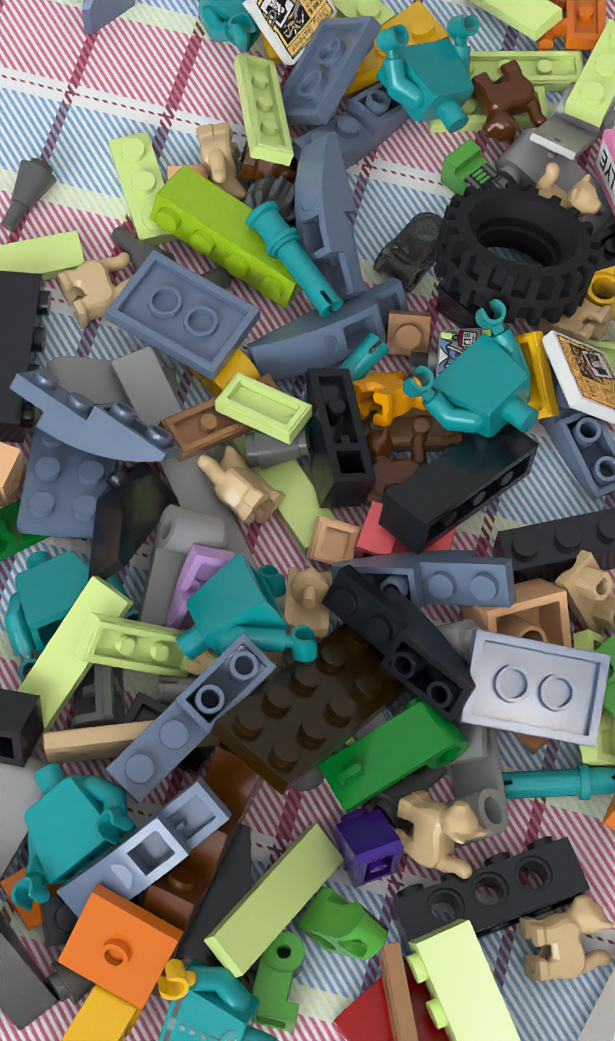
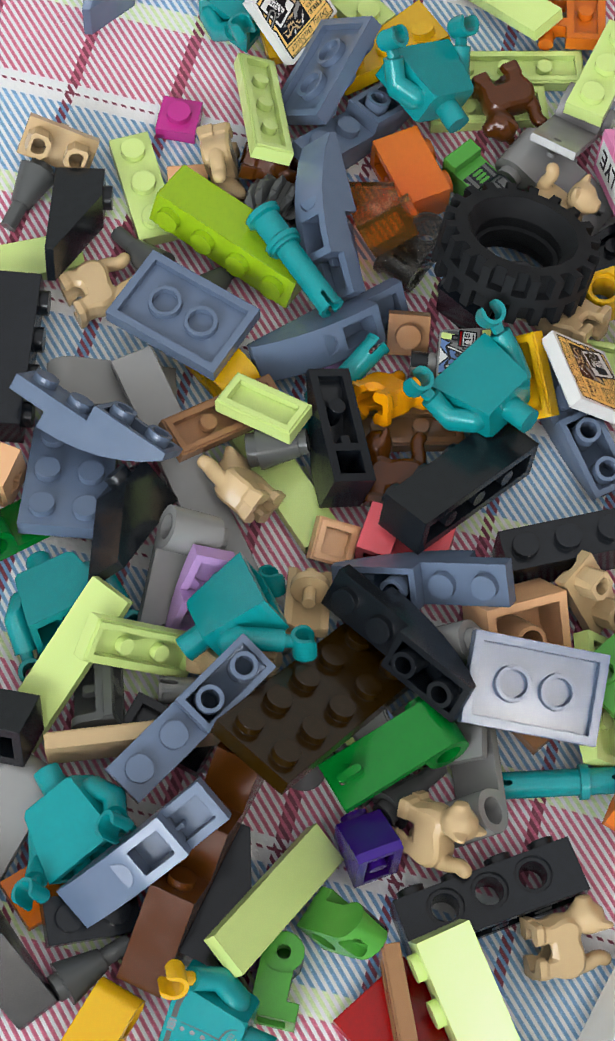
orange plate [57,883,184,1010] -> none
none -> tan hips [17,112,100,168]
none -> black slope [45,167,113,281]
none -> dark pink plate [155,96,203,144]
none -> clear orange slope [349,182,420,258]
none -> orange brick [370,125,453,227]

